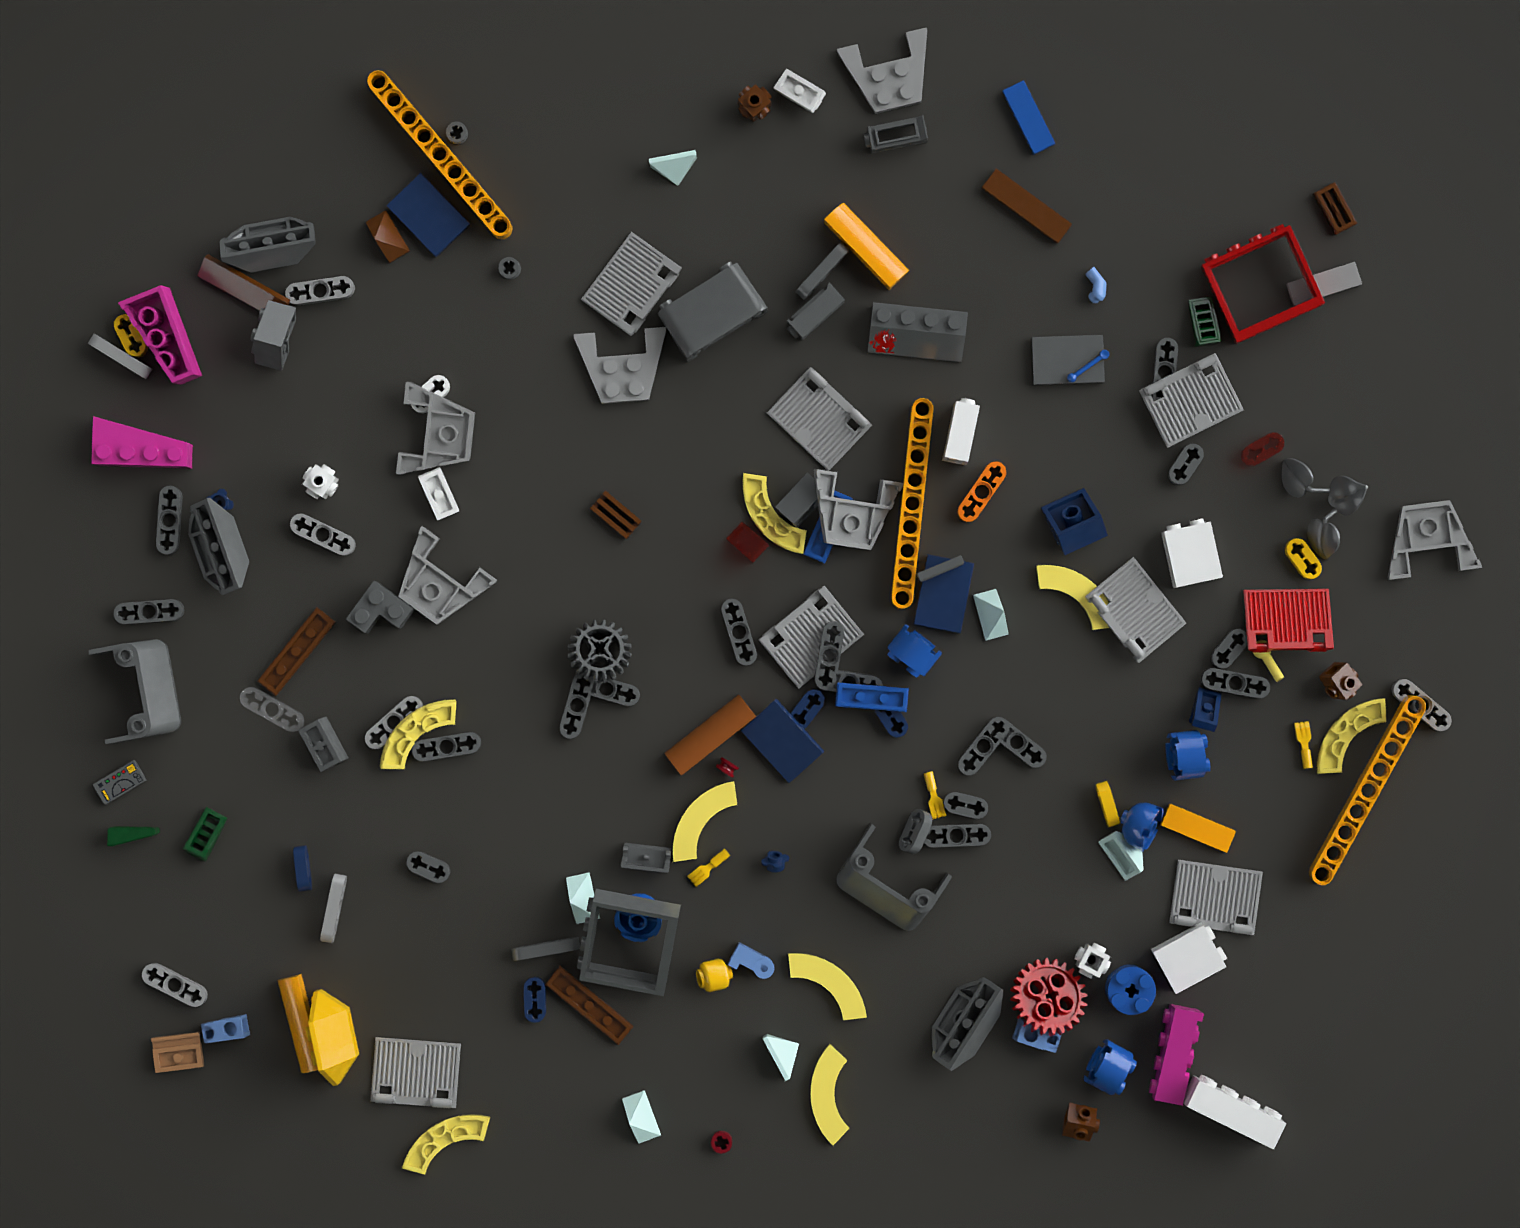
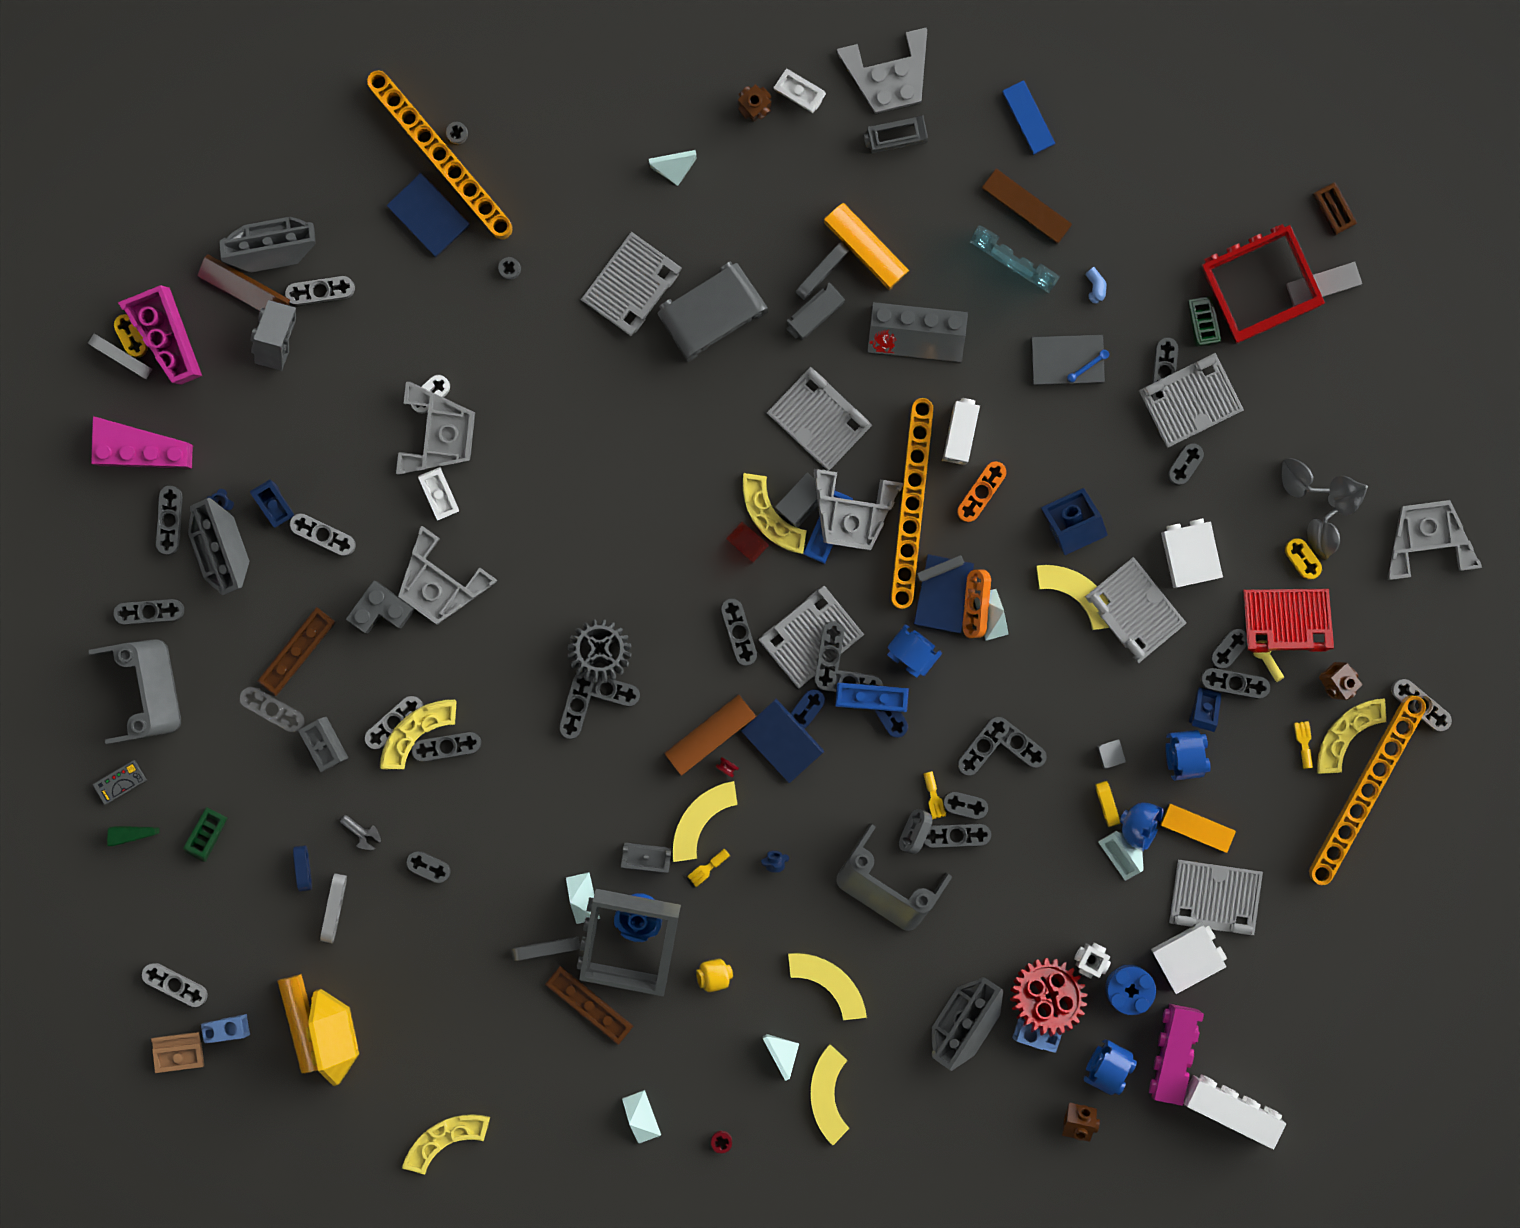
white brick [303,464,339,499] -> none
reddish brown slope [366,210,410,263] -> none
light grey window [370,1037,461,1108] -> none
dark blue beam [524,976,546,1023] -> none
light grey wing [574,327,666,404] -> none
reddish brown tile [590,490,642,539] -> none
medium blue leg [728,942,774,979] -> none
clear red beam [1241,432,1284,466] -> none
none -> dark blue slope [250,479,294,528]
none -> flat silver bar [340,815,381,850]
none -> orange beam [963,569,991,638]
none -> clear light blue wedge [970,225,1060,293]
none -> slope [1096,739,1126,769]

